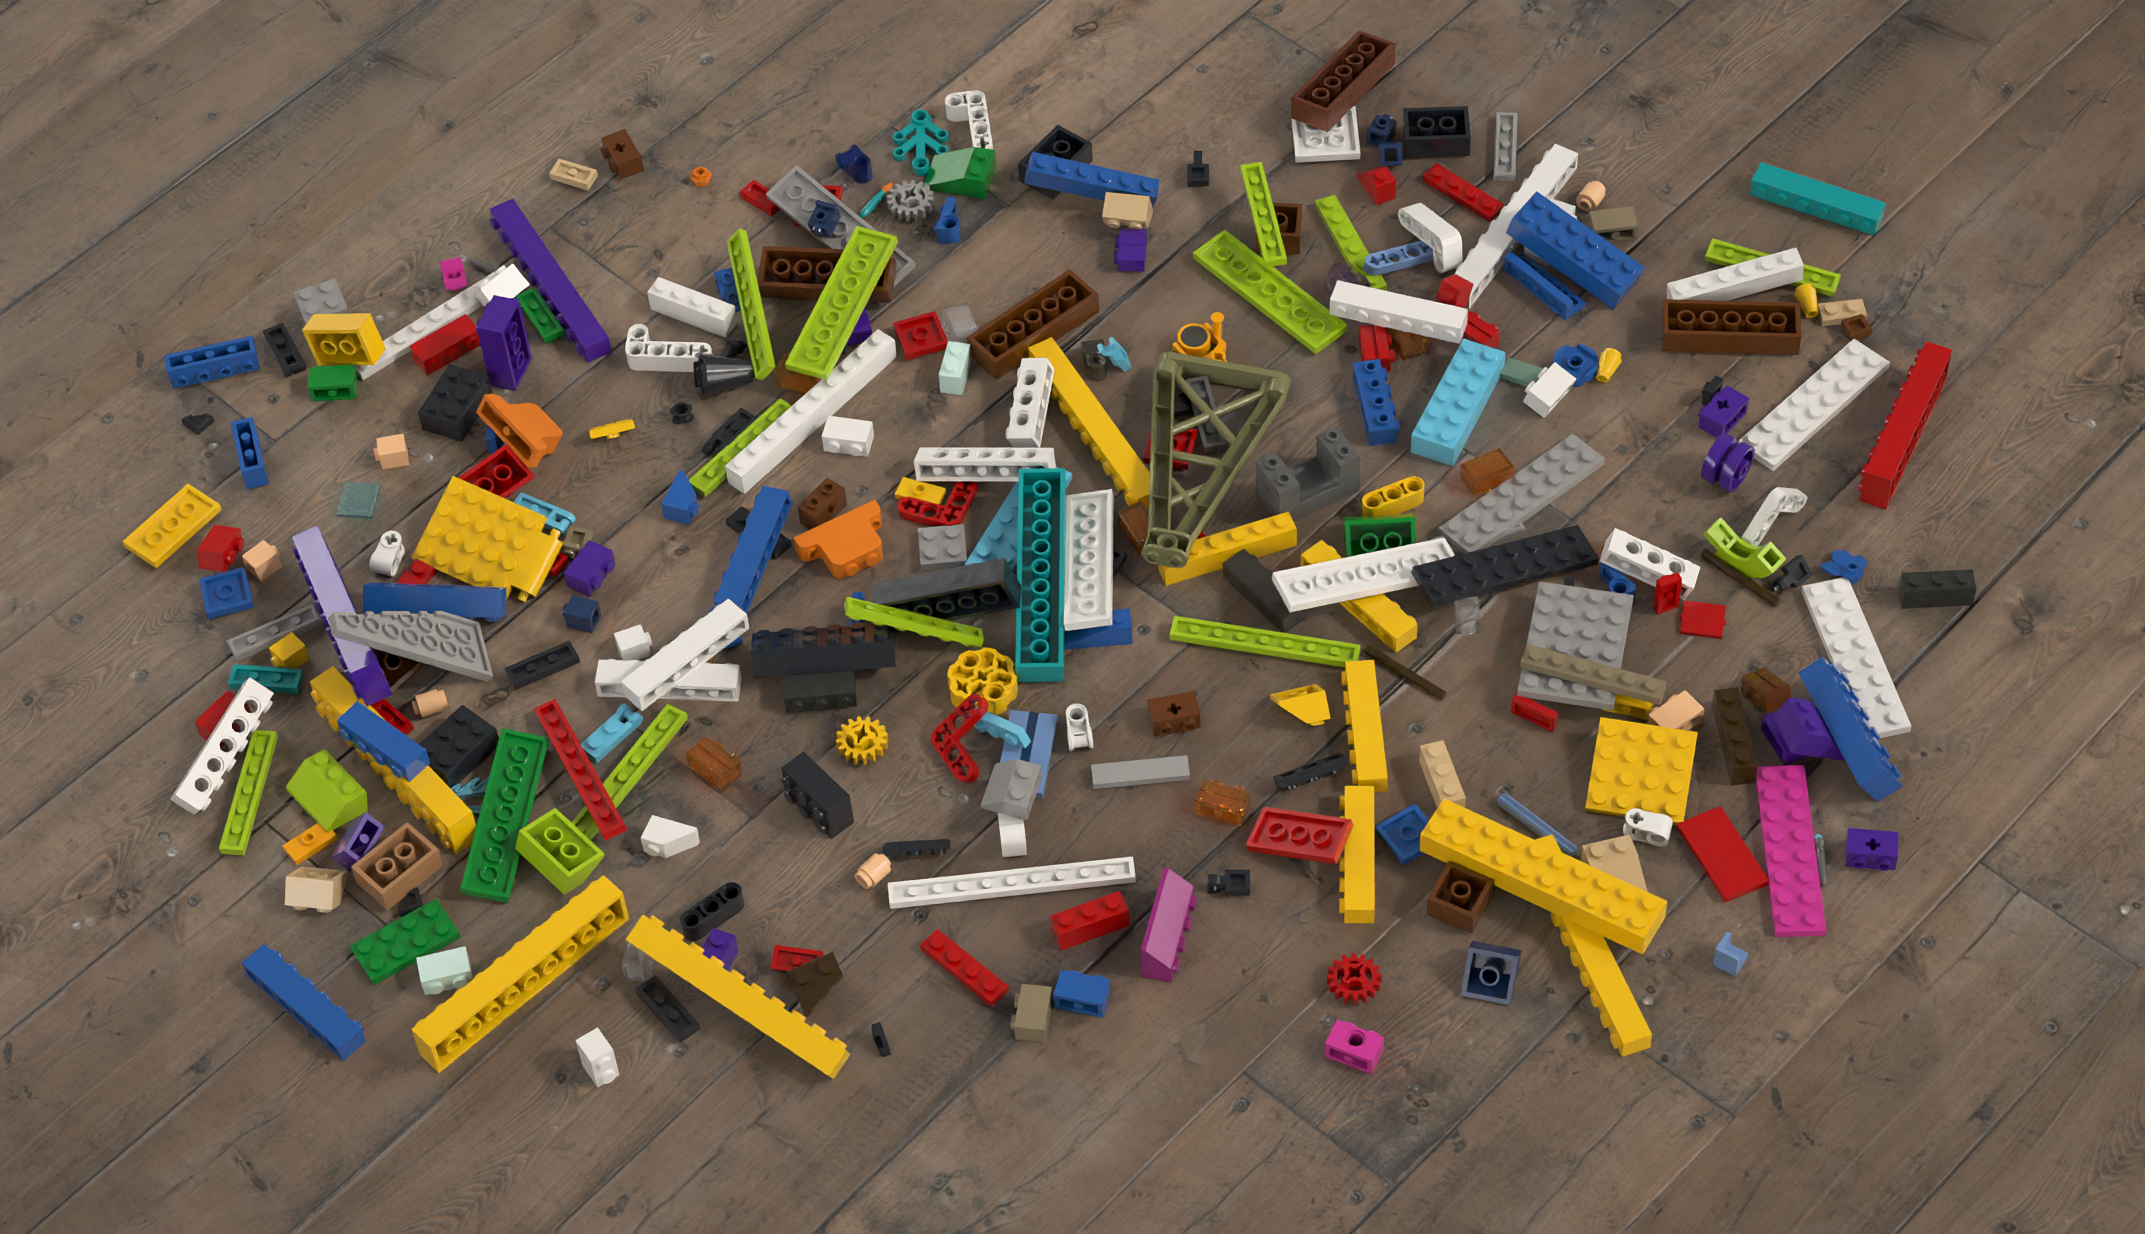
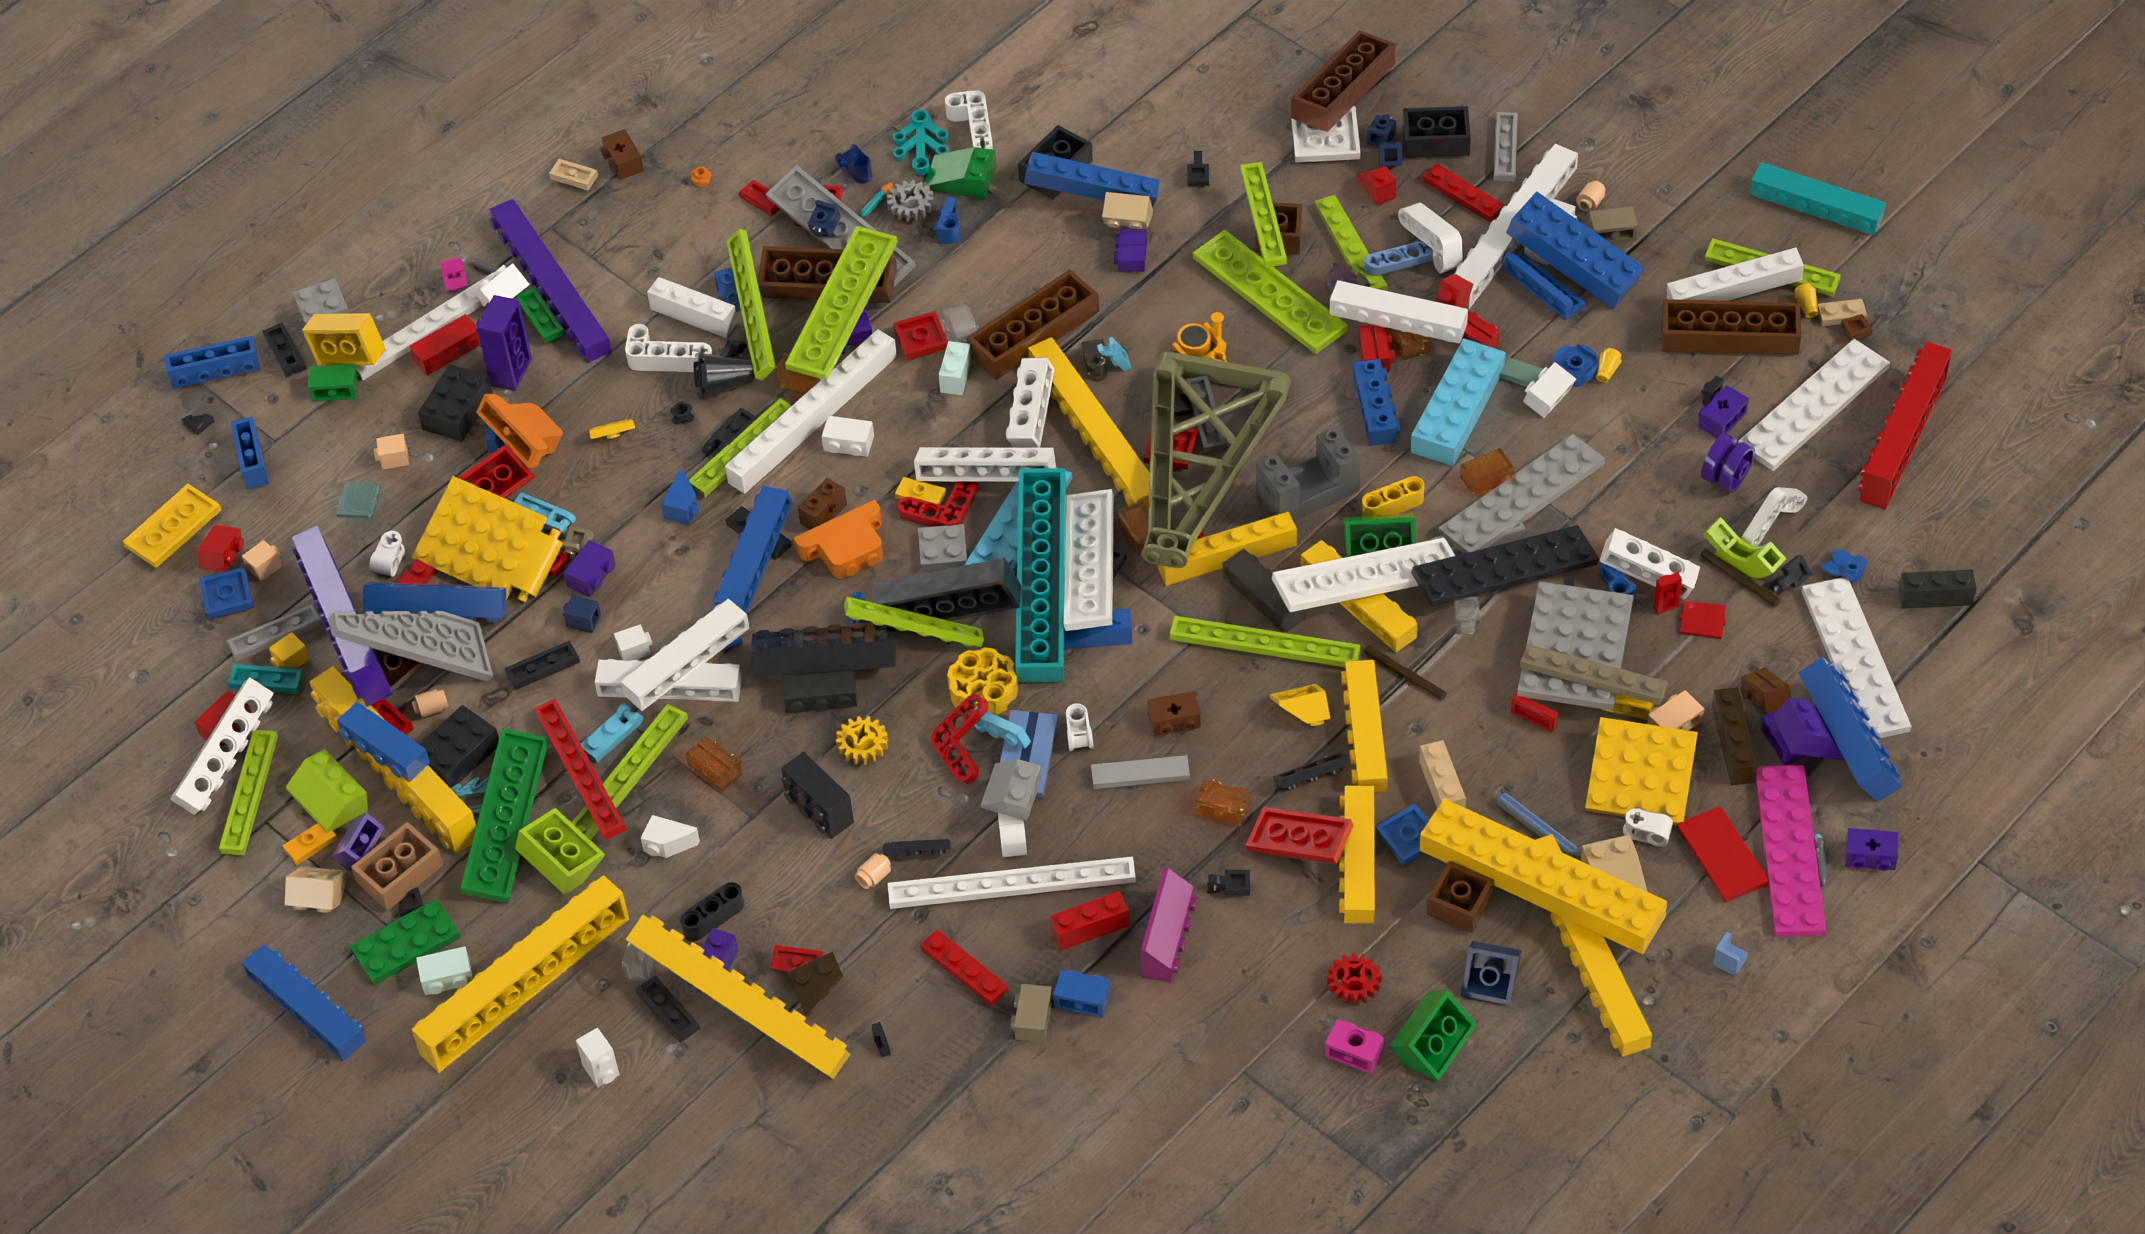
none -> green slope [1389,990,1477,1081]

